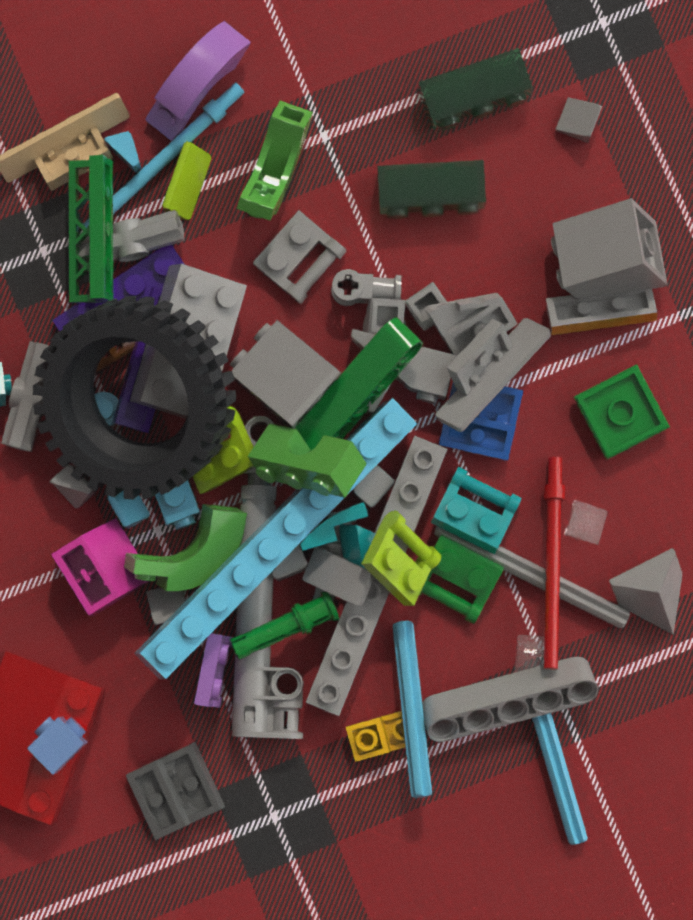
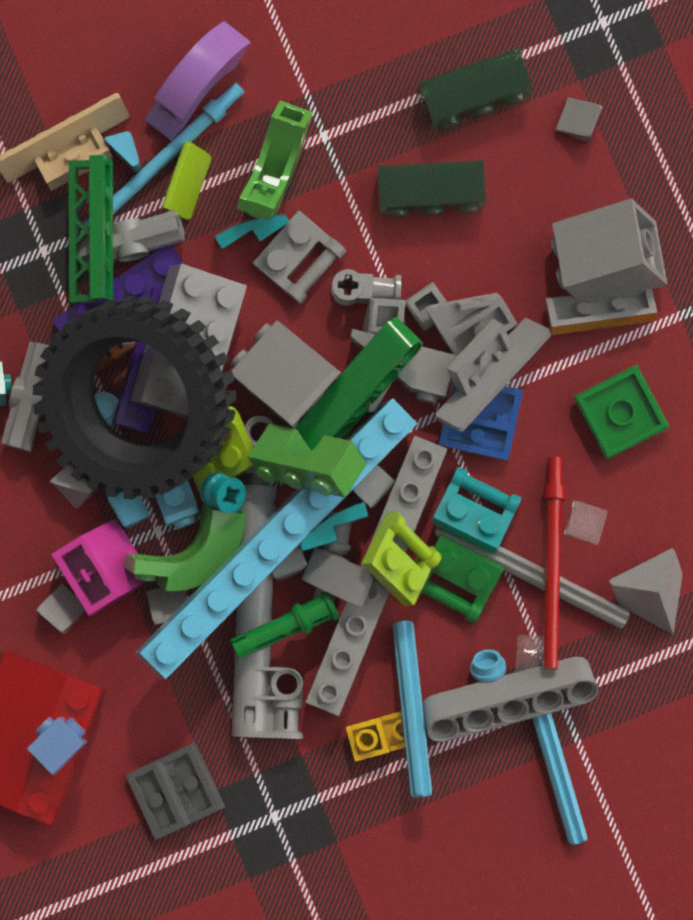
medium lavender plate [194,633,234,708] -> none
teal slope [339,524,376,568] -> none
none -> light grey slope [36,584,85,634]
none -> teal wheel [200,472,246,513]
none -> teal slope [215,214,290,249]
none -> medium azure plate [470,649,506,682]

